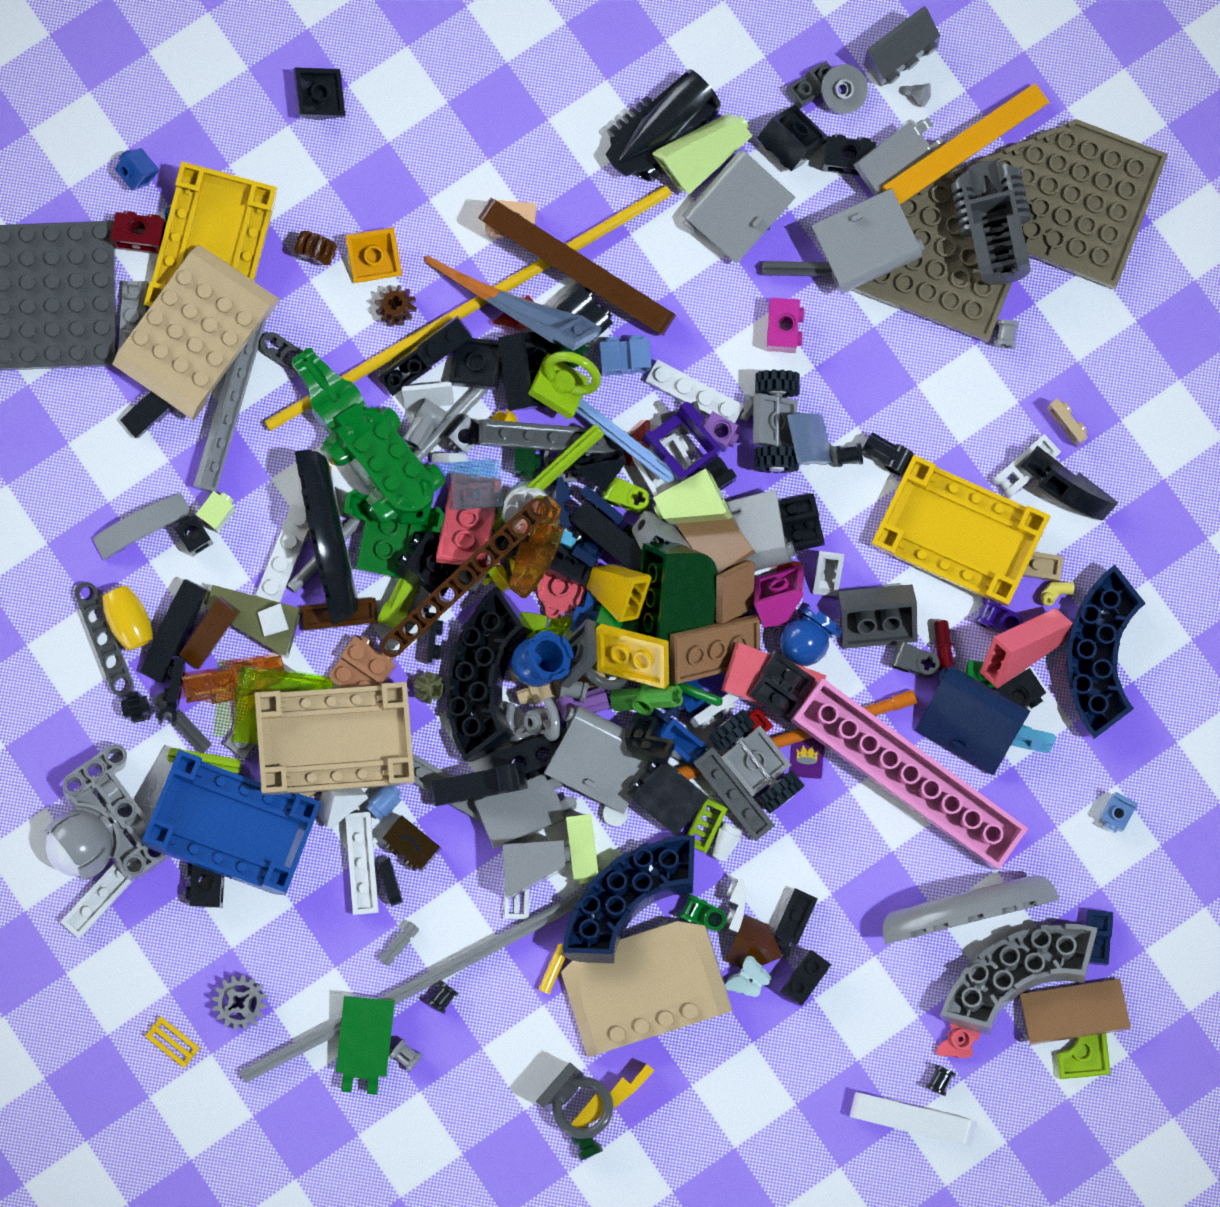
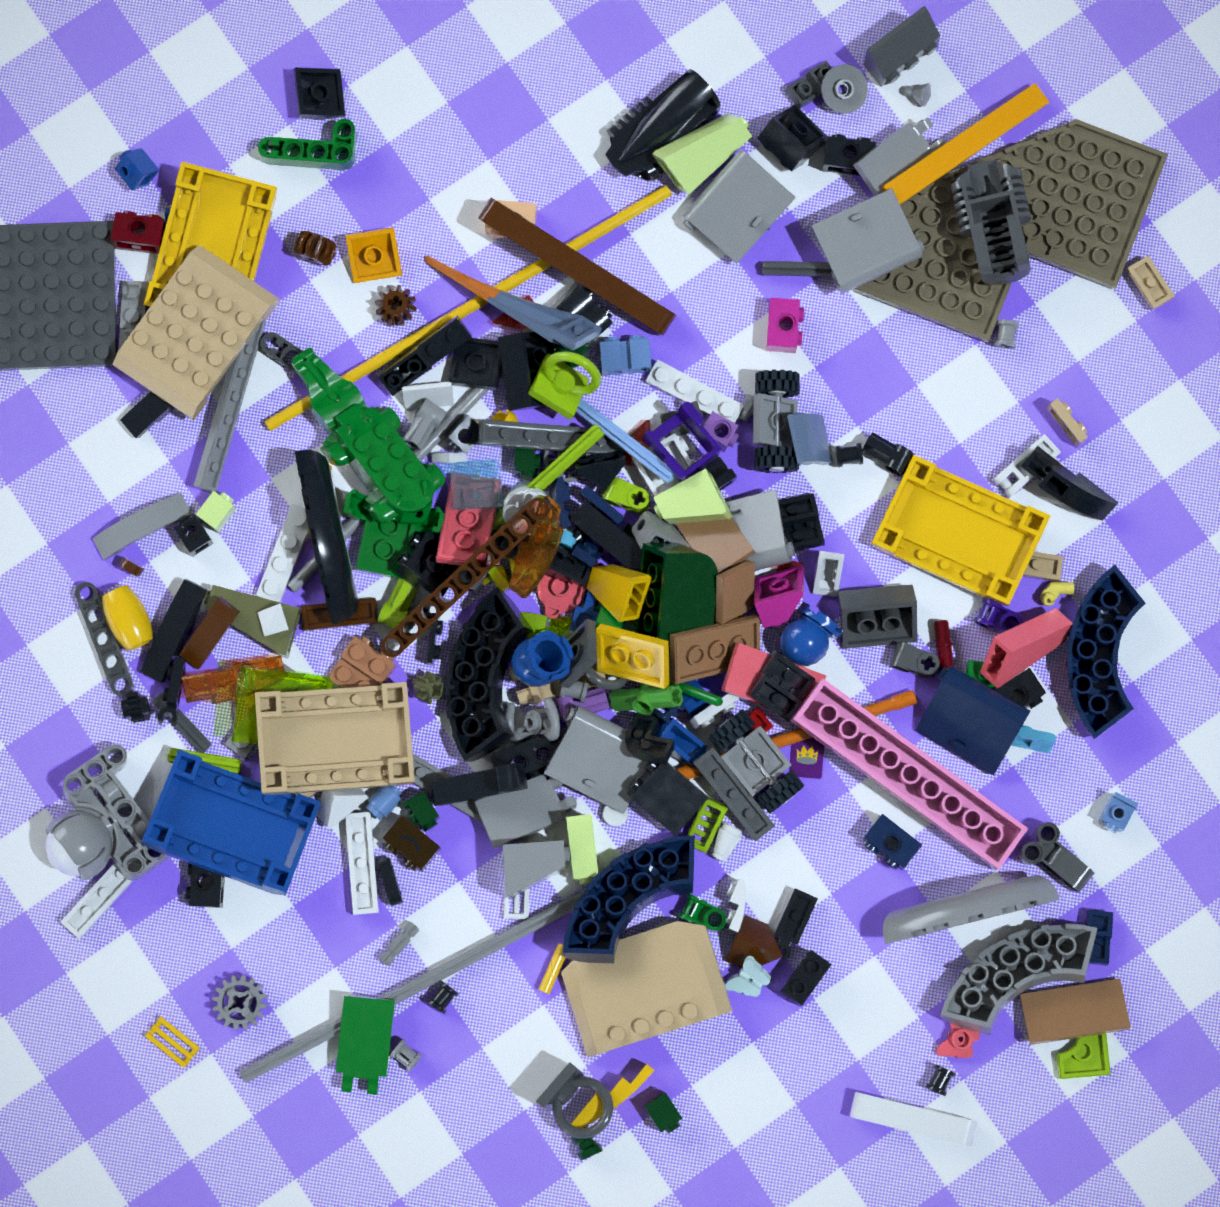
none -> reddish brown tile [119,556,144,577]
none -> green beam [258,118,357,170]
none -> dark green brick [402,791,440,832]
none -> dark green brick [644,1092,682,1134]
none -> dark blue brick [863,813,922,870]
none -> dark grey piece [1018,822,1095,893]
none -> tan plate [1126,255,1175,311]

